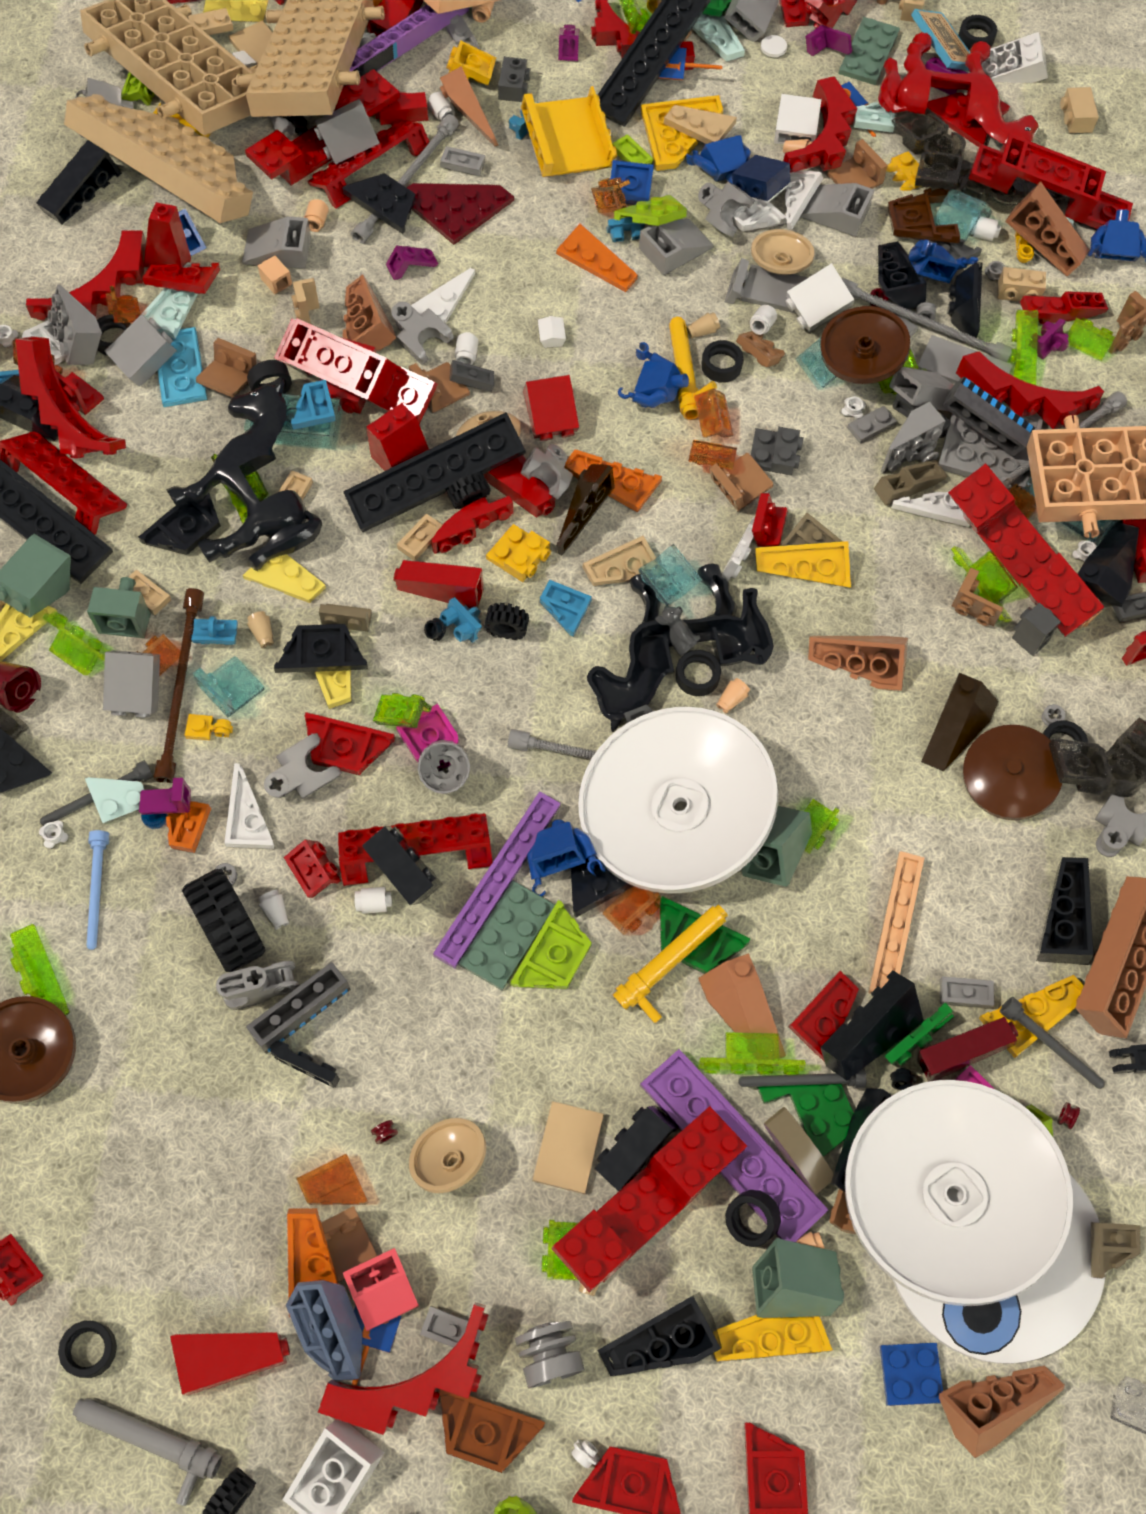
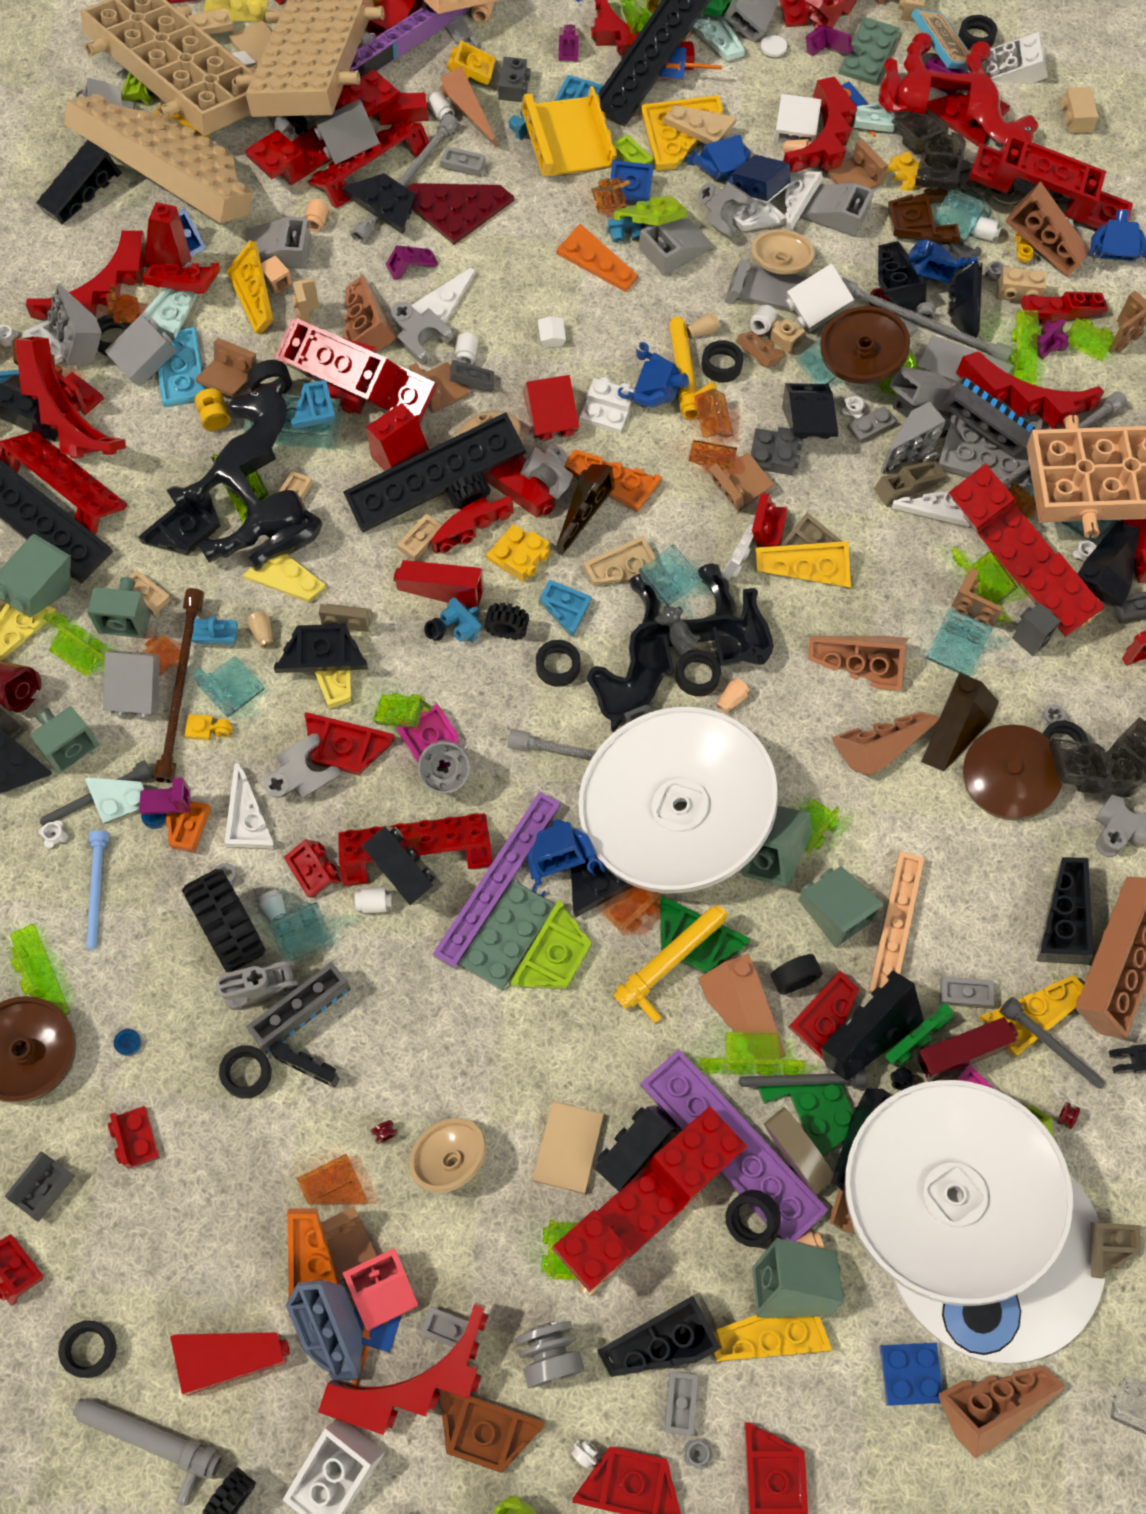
none -> dark grey bracket [5,1152,75,1222]
none -> sand green brick [29,706,99,774]
none -> red bracket [108,1106,160,1169]
none -> clear blue tile [114,1029,141,1056]
none -> yellow wheel [194,389,231,431]
none -> black tyre [219,1045,272,1099]
none -> yellow wing [226,240,273,334]
none -> clear light blue bracket [269,902,334,962]
none -> black tyre [536,640,580,687]
none -> dark azure wing [554,75,604,101]
none -> white plate [579,377,634,433]
none -> light grey plate [664,1371,698,1436]
none -> light grey plate [684,1438,712,1469]
none -> tan brick [770,318,806,355]
none -> black tyre [770,954,823,995]
none -> black slope [782,383,838,439]
none -> sand green slope [798,866,884,948]
none -> nougat wedge [832,712,939,775]
none -> clear light blue bracket [926,608,993,677]

